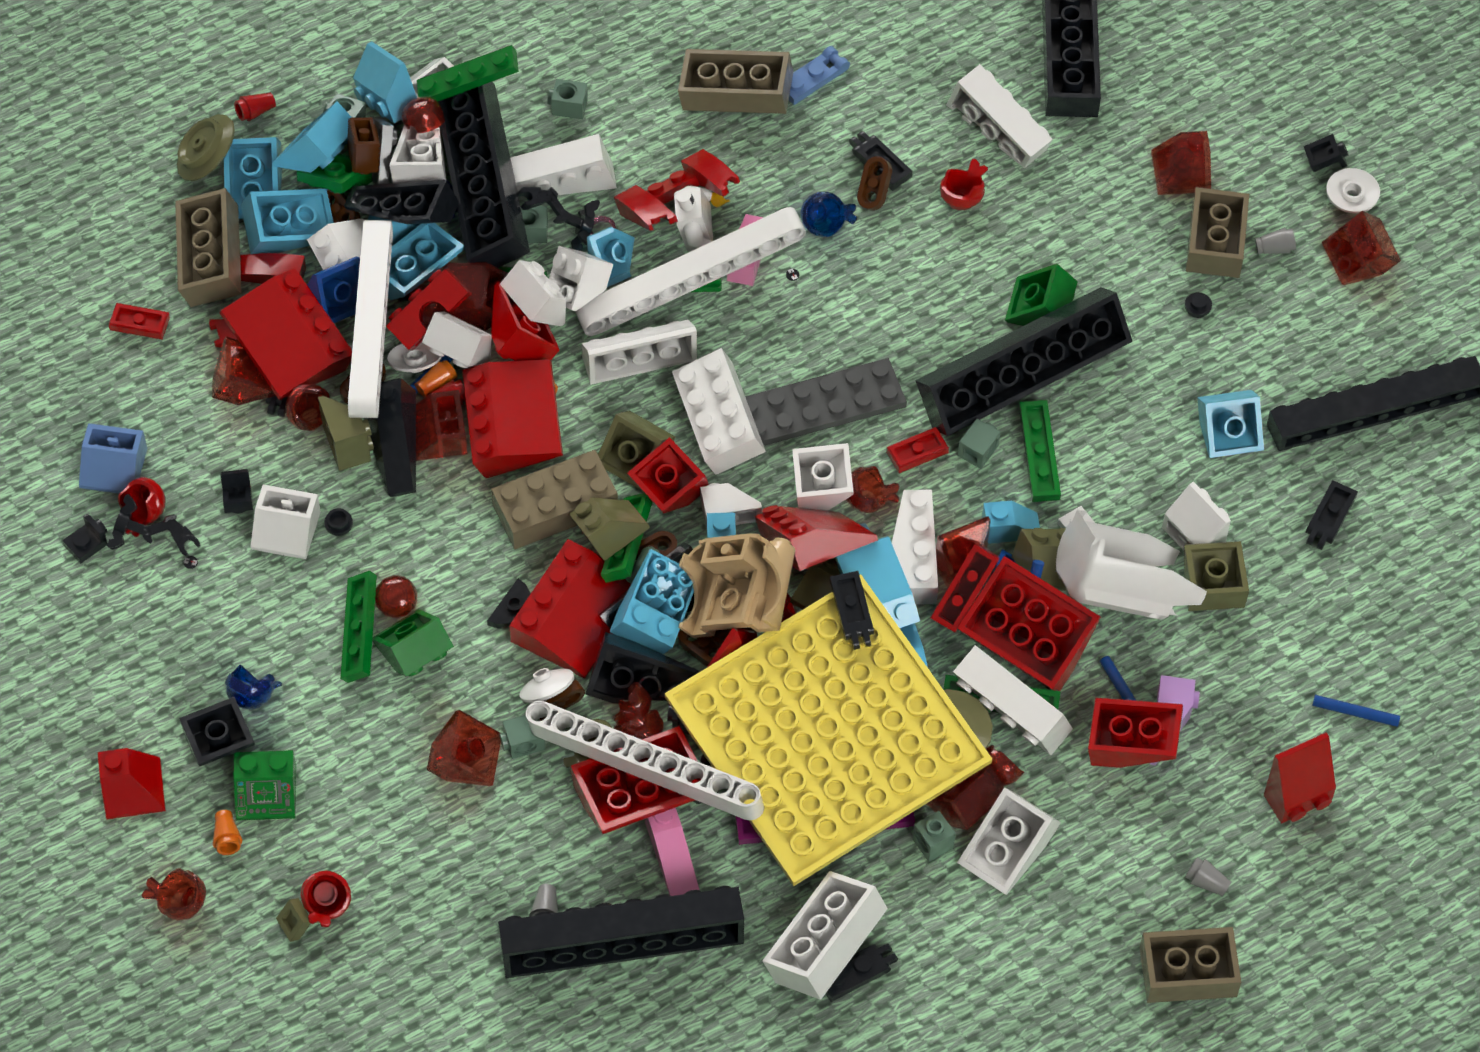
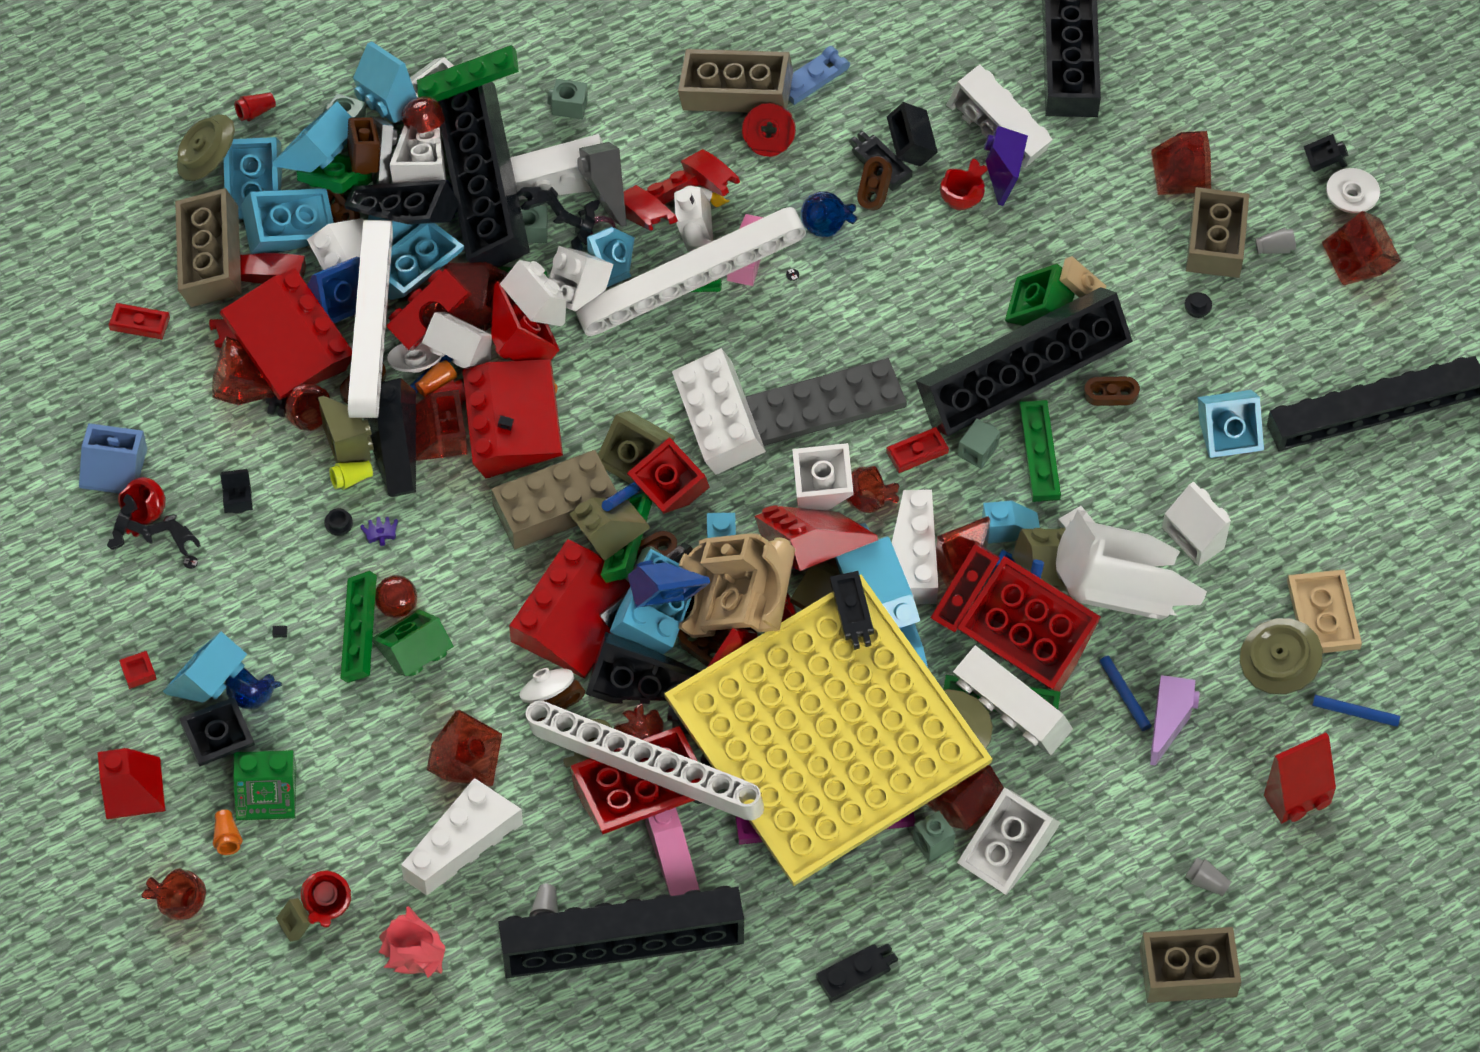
black bracket [62,514,108,564] -> none
white slope [251,485,321,559] -> none
black plate [487,578,531,629] -> none
sand green brick [499,715,546,759] -> none
white slope [582,320,697,385] -> none
clear red hair [612,682,652,727] -> none
white slope [700,483,762,530] -> none
white brick [763,871,888,1000] -> none
clear red hair [982,745,1025,786] -> none
red slope [1088,698,1183,768] -> none
olive slope [1184,541,1249,611] -> none
black hinge [1305,480,1358,550] -> none
none -> red plate [119,651,157,689]
none -> medium azure slope [163,631,247,703]
none -> black piece [272,626,288,638]
none -> neon yellow cone [329,461,373,490]
none -> dark purple piece [360,517,398,546]
none -> coral hair [379,906,445,978]
none -> white wedge [401,778,523,895]
none -> black piece [497,415,514,430]
none -> dark grey slope [577,142,627,226]
none -> blue bar [602,482,641,511]
none -> blue slope [628,560,710,608]
none -> red plate [742,103,796,157]
none -> black piece [887,102,938,167]
none -> dark purple slope [984,126,1028,206]
none -> tan plate [1060,256,1106,298]
none -> reddish brown plate [1084,376,1140,406]
none -> olive piece [1240,618,1323,694]
none -> tan plate [1287,570,1362,653]

